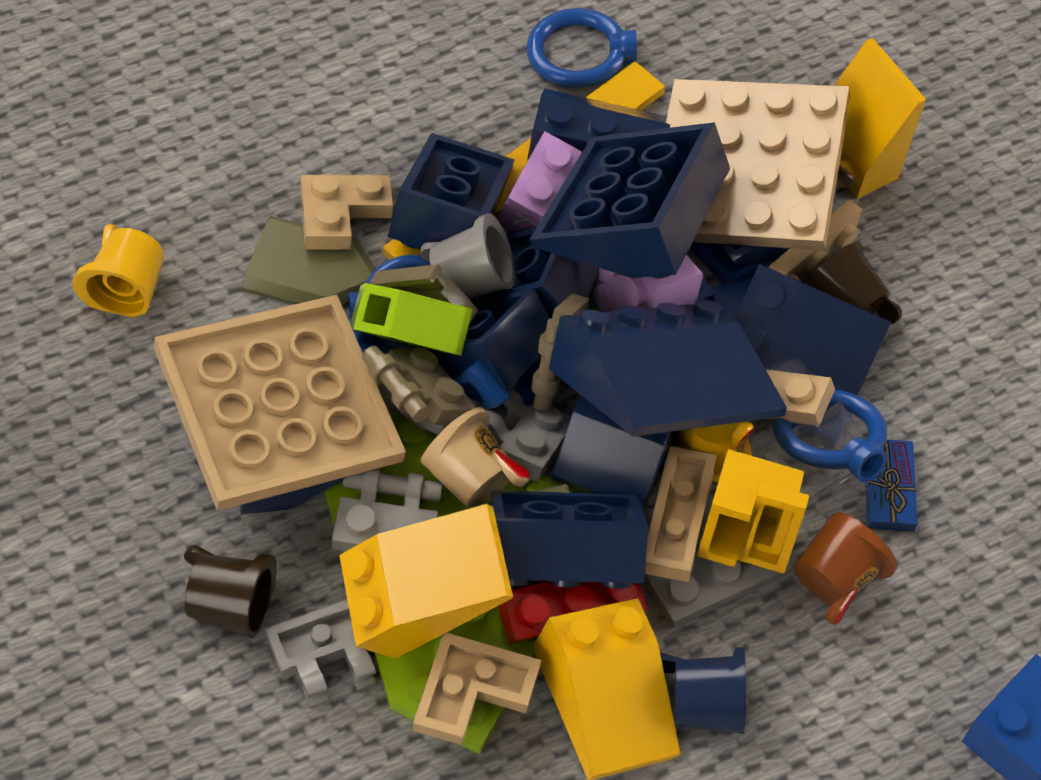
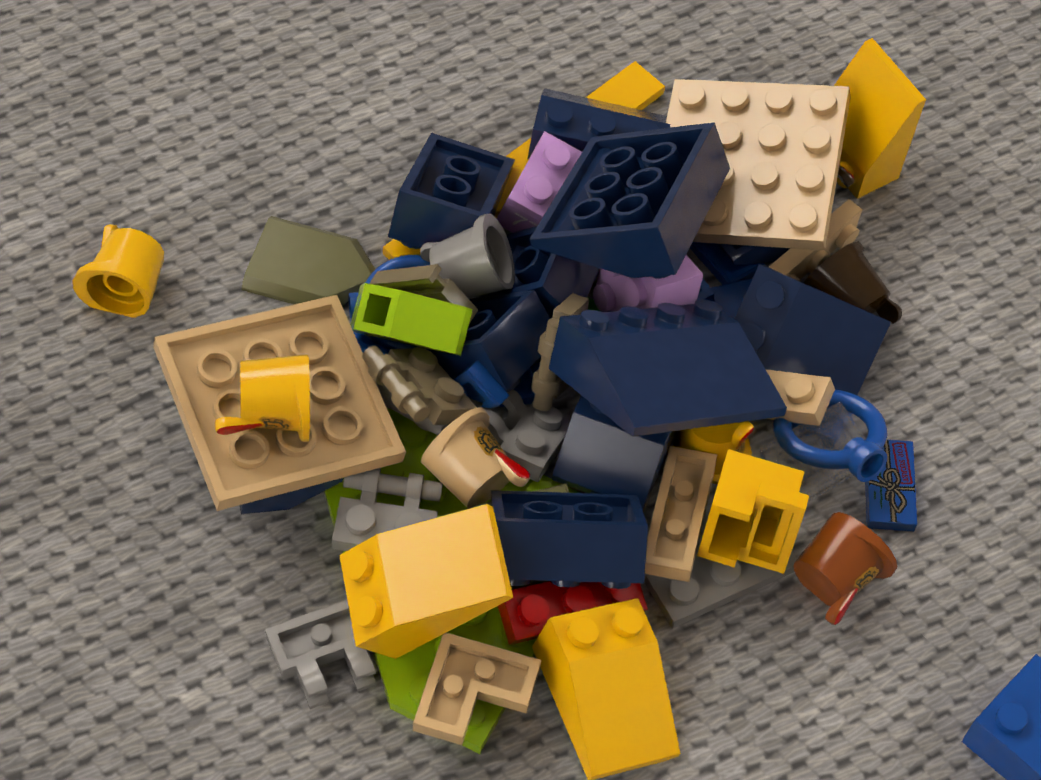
dark brown hat [184,545,277,638] -> none
tan plate [300,174,393,250] -> none
blue piece [526,8,637,88] -> none
dark blue hat [660,647,746,734] -> none
none -> yellow hat [215,355,310,441]

